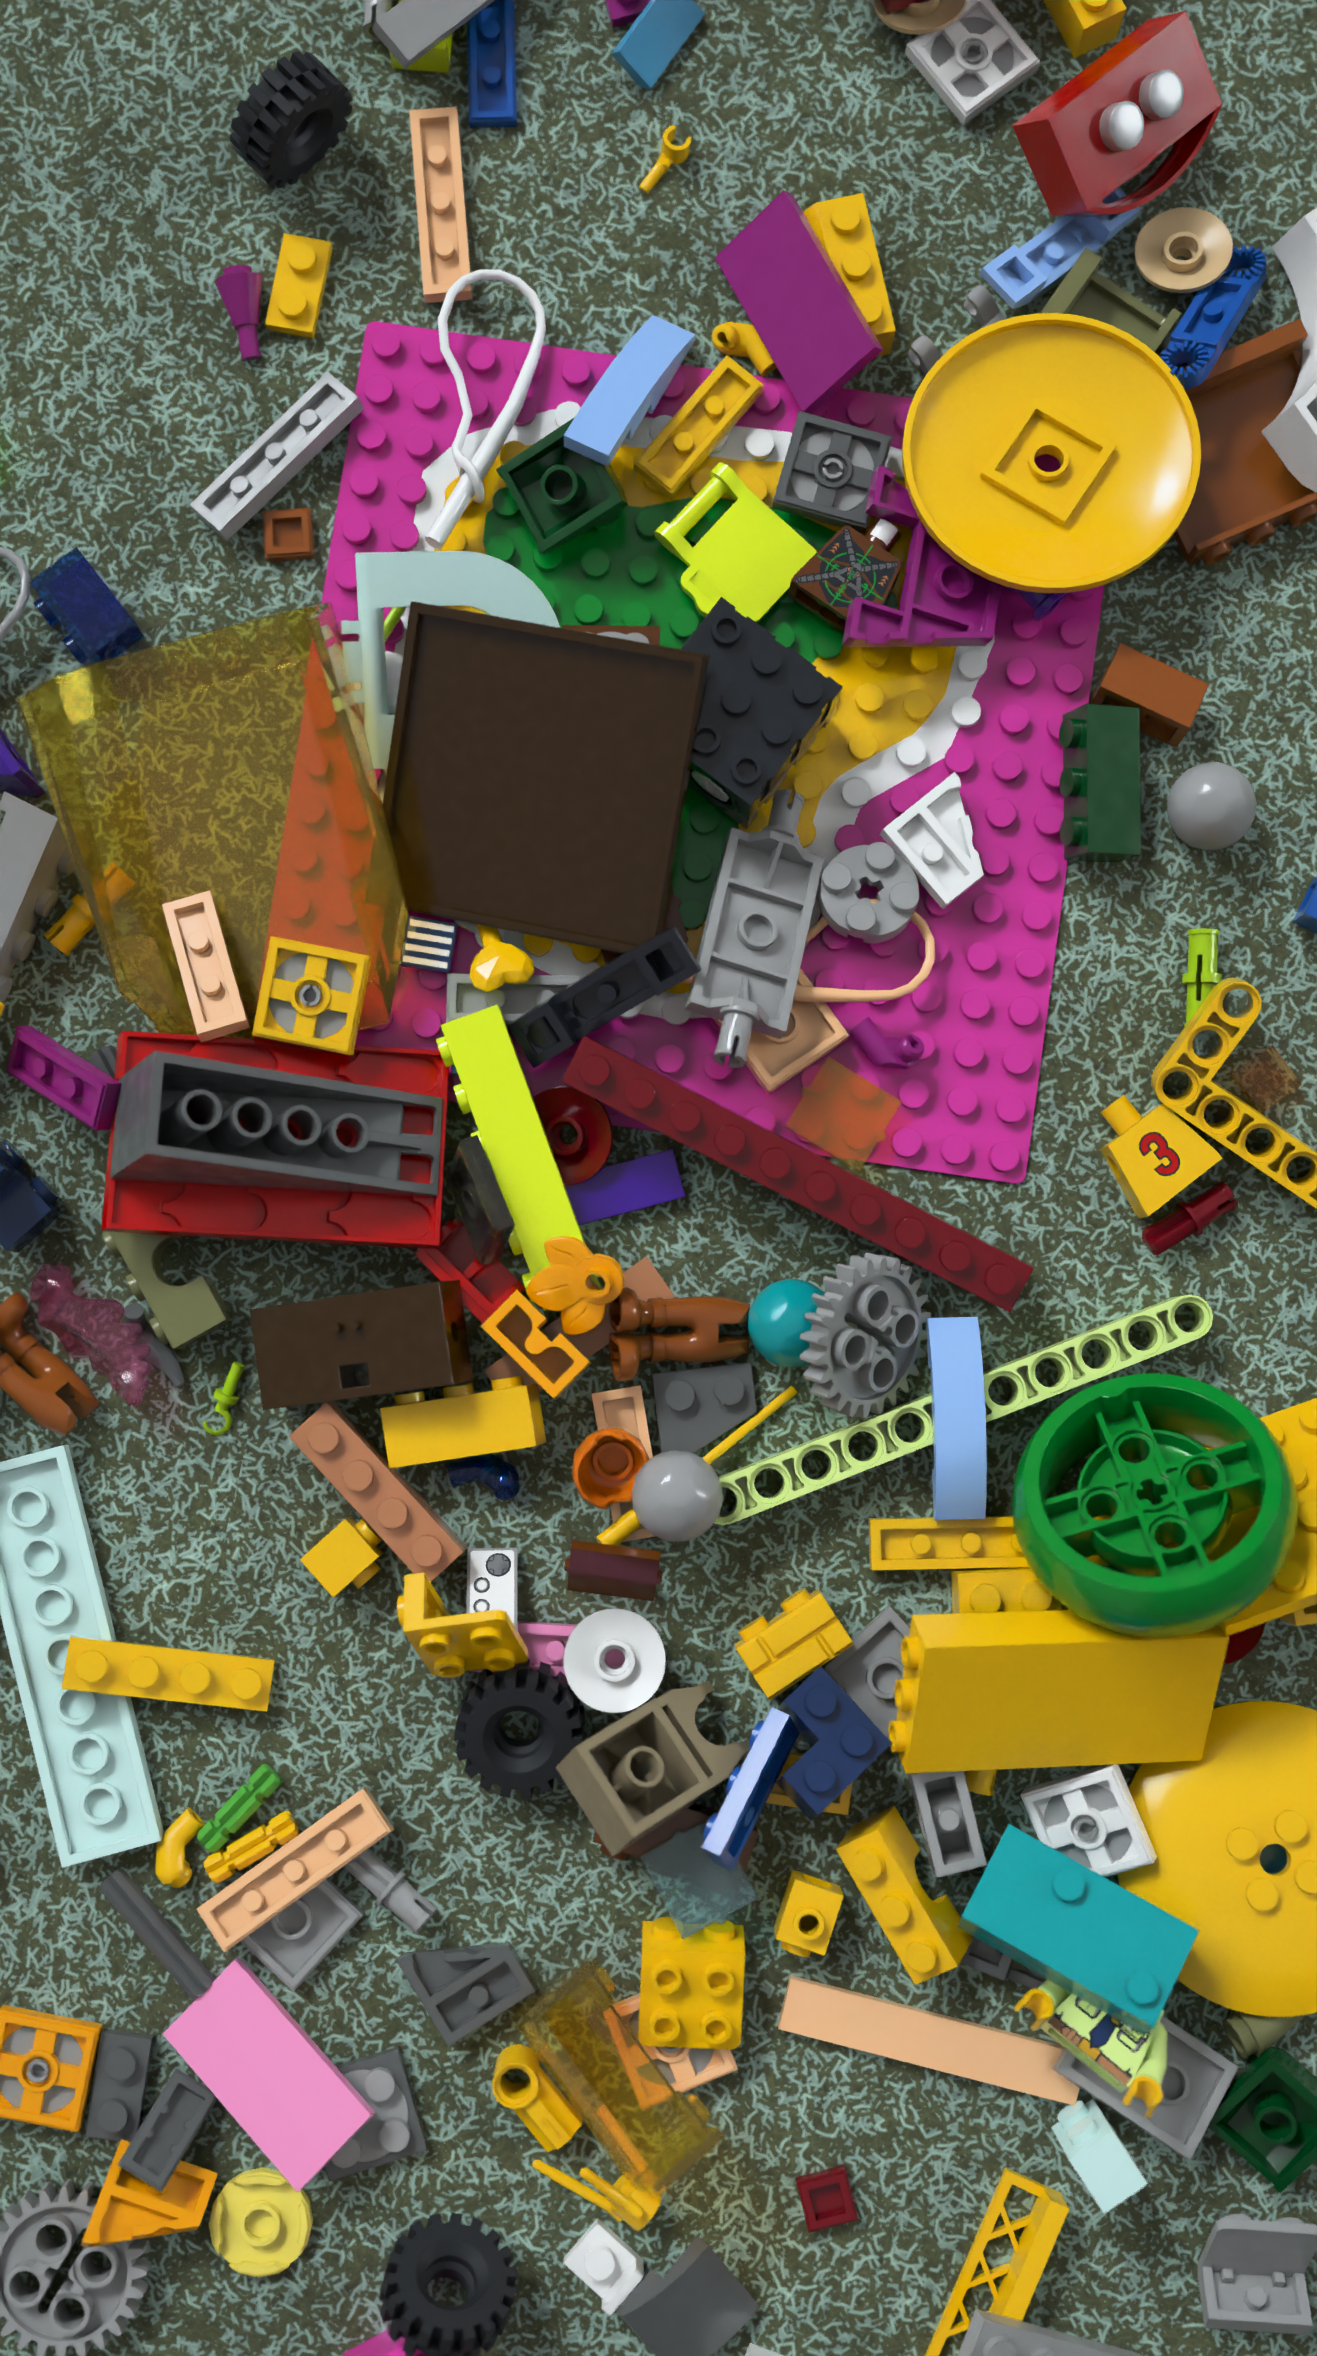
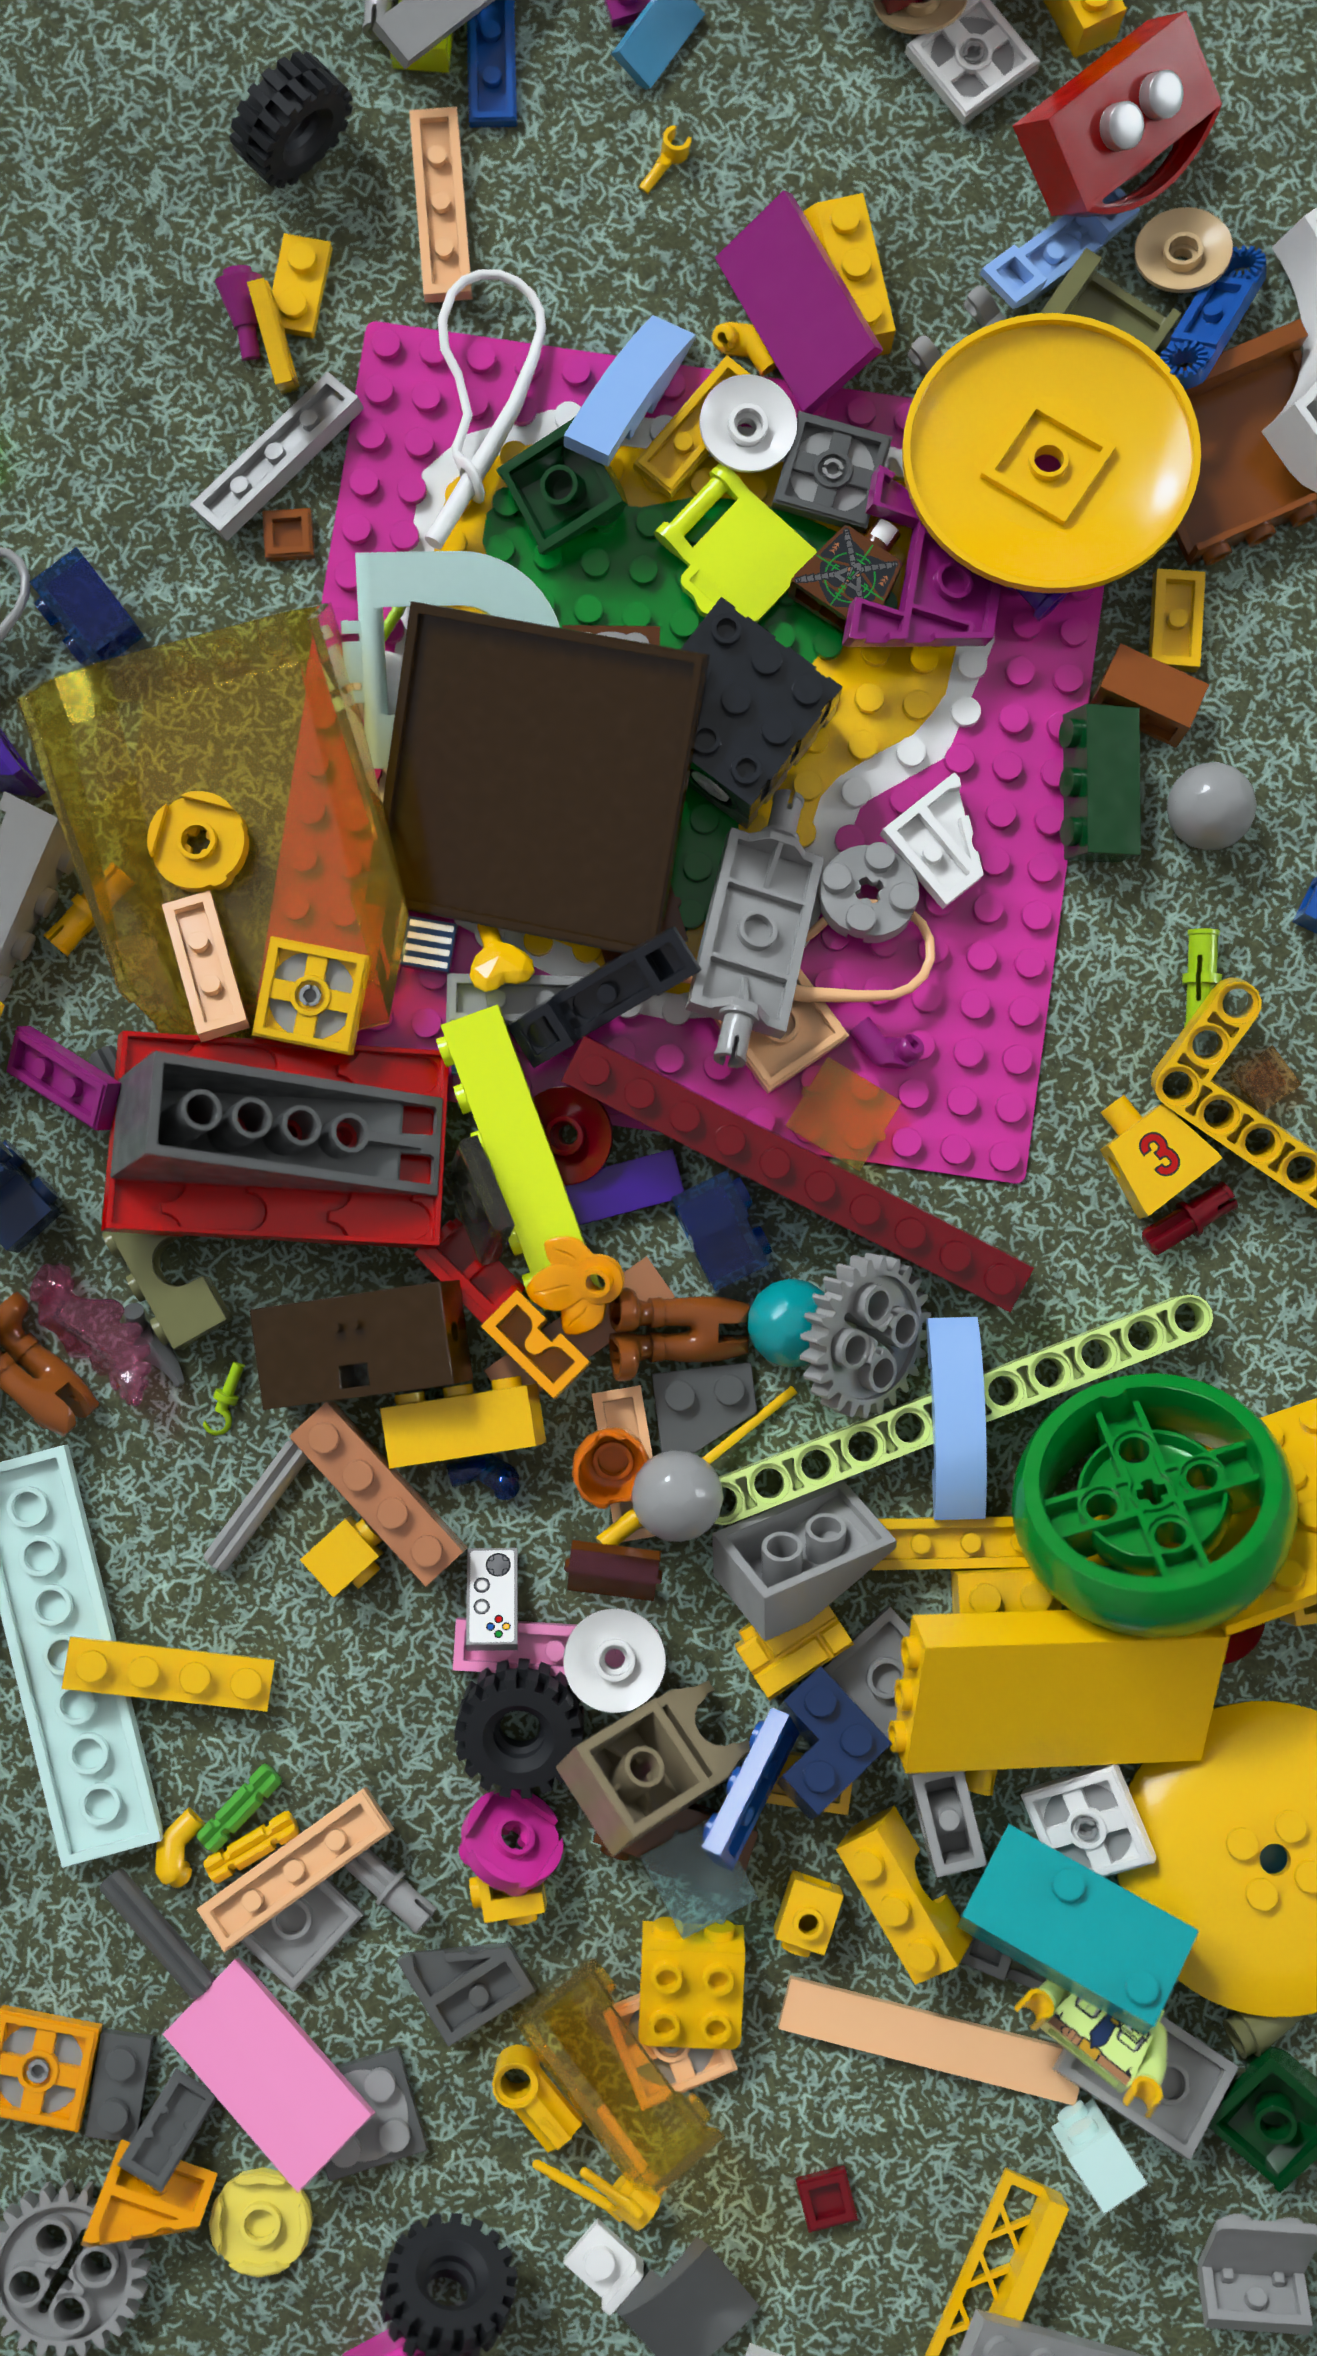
yellow bracket [397,1572,528,1678] -> none
none -> yellow plate [147,791,249,893]
none -> light grey axle [204,1440,309,1572]
none -> yellow tile [247,278,300,394]
none -> dark pink plate [458,1789,564,1897]
none -> yellow bracket [469,1876,547,1926]
none -> clear blue brick [670,1170,772,1292]
none -> white dish [699,374,797,473]
none -> light grey slope [712,1480,897,1641]
none -> yellow plate [1148,568,1206,672]

